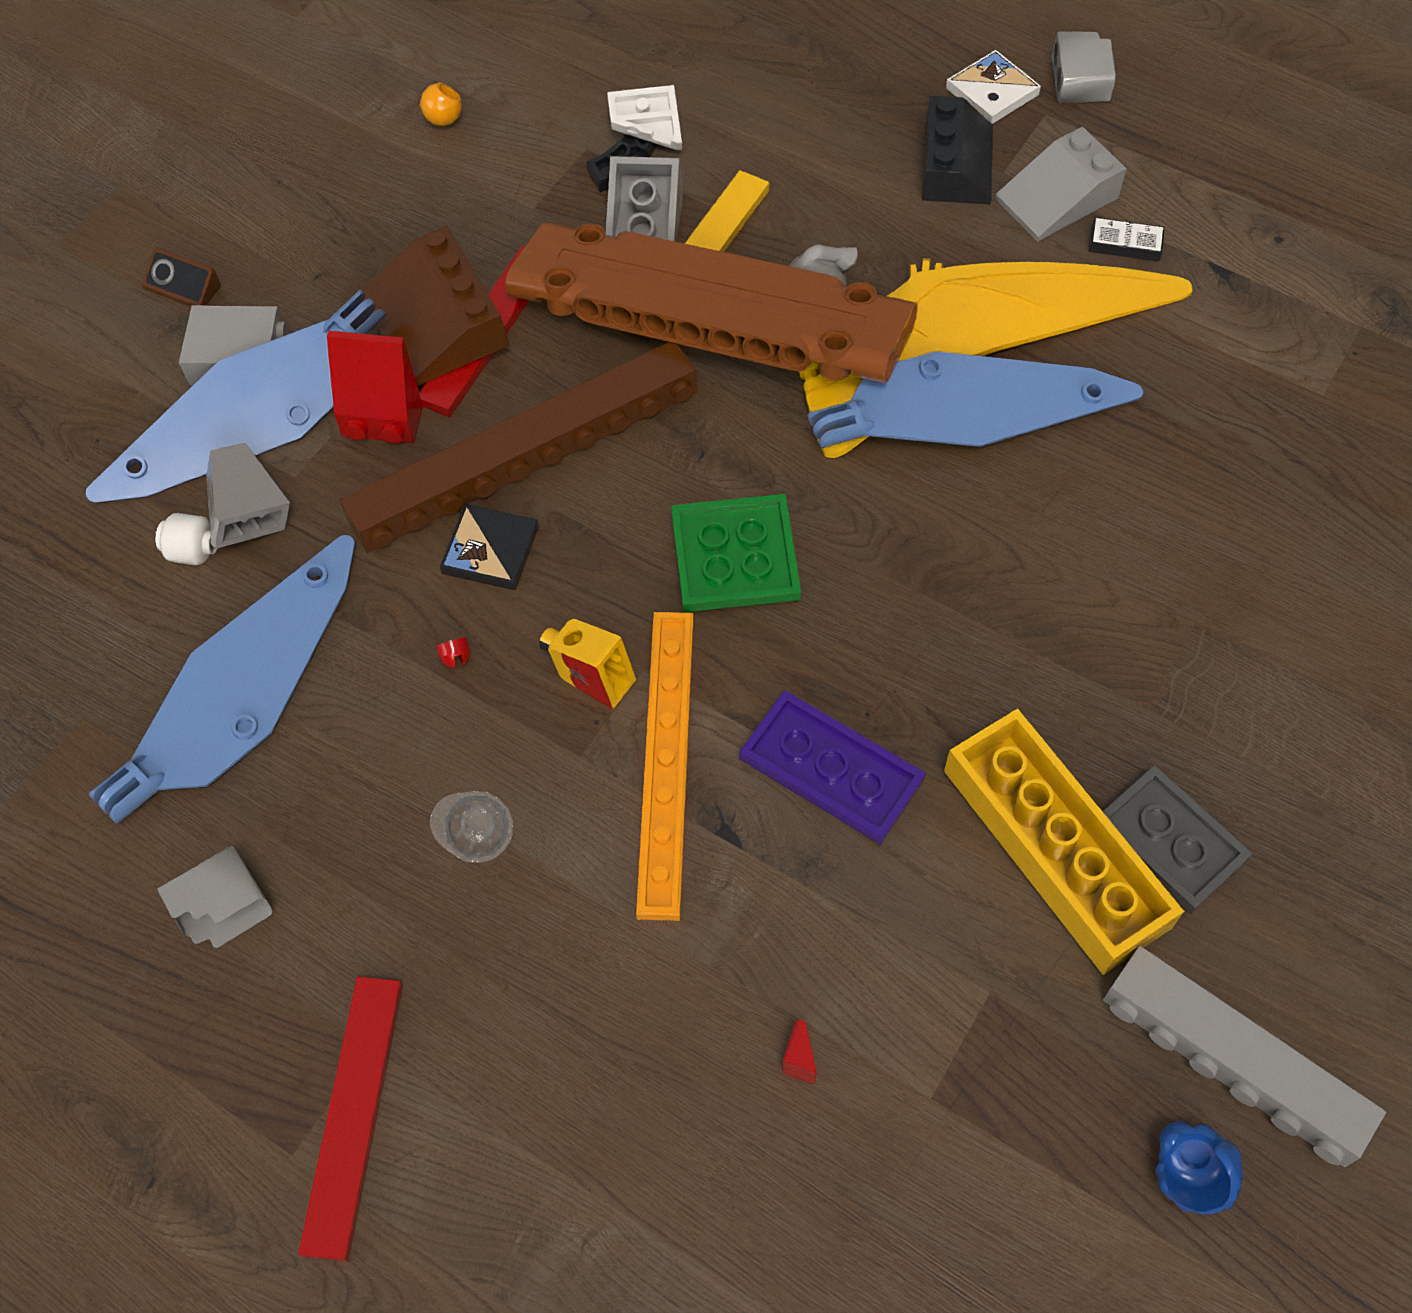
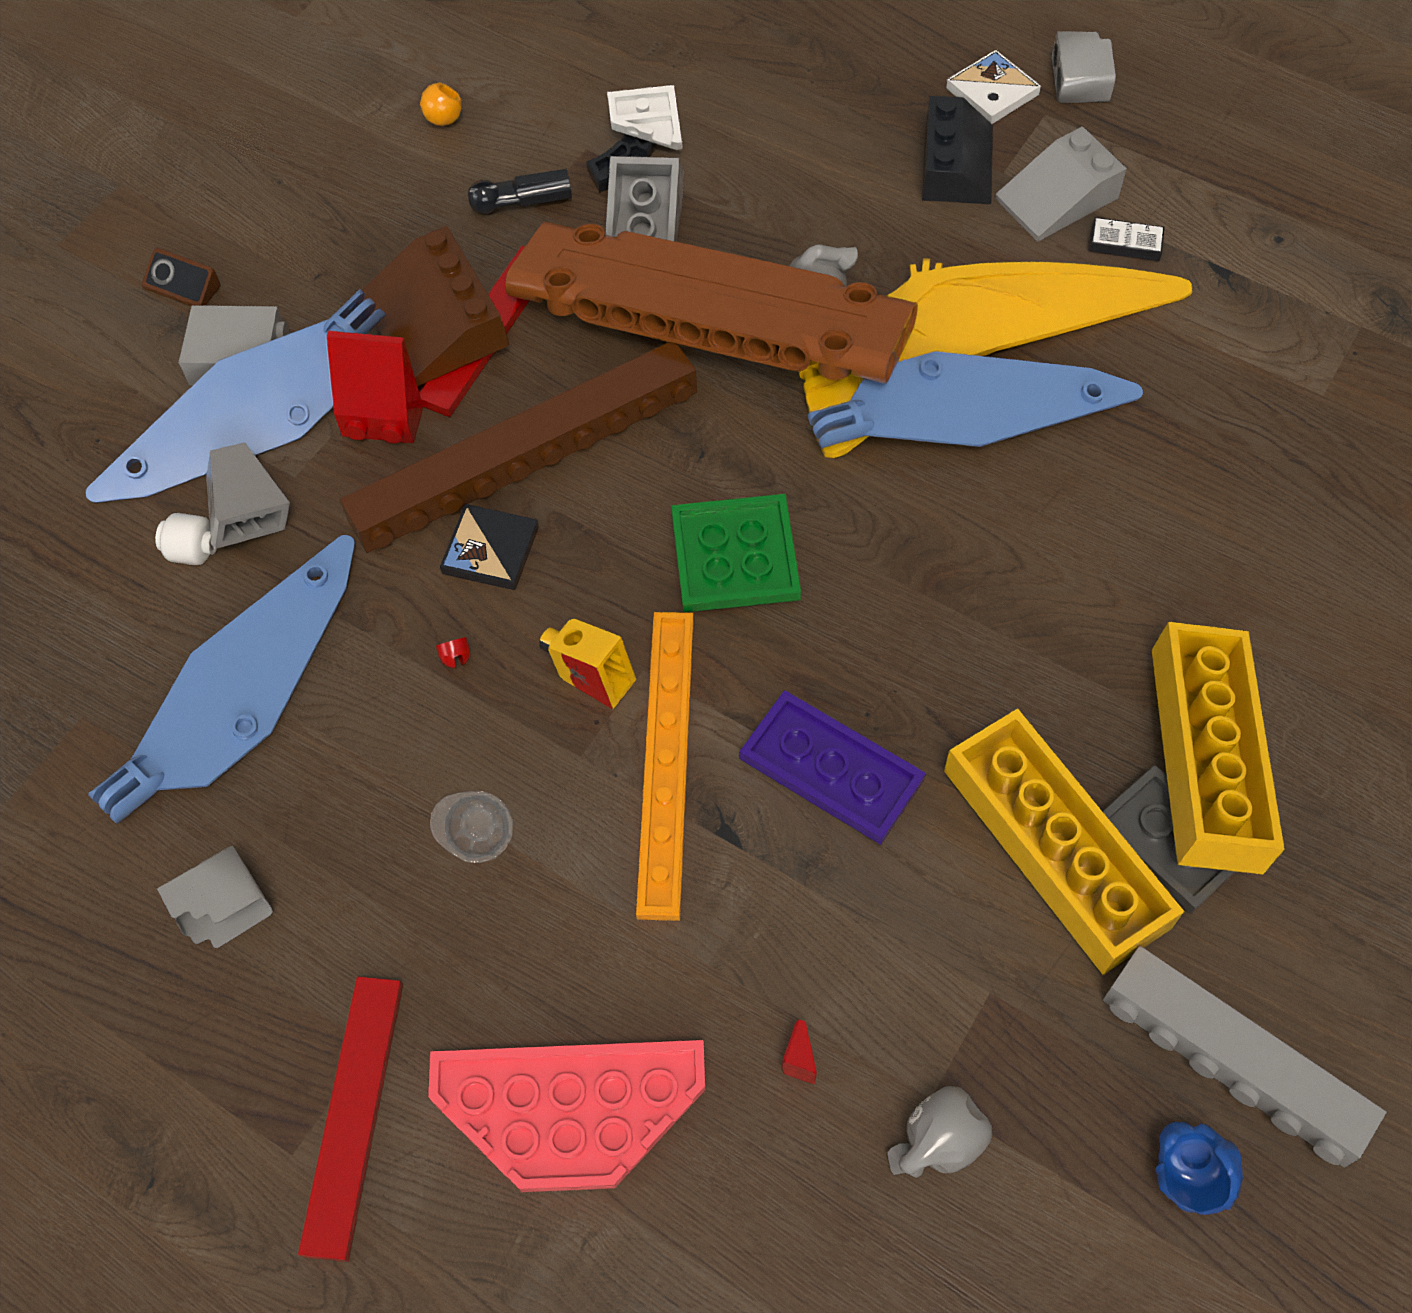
yellow tile [685,170,770,252] -> none
none -> coral plate [428,1040,706,1192]
none -> black piece [468,168,572,214]
none -> light grey piece [887,1086,992,1178]
none -> yellow brick [1152,622,1284,874]

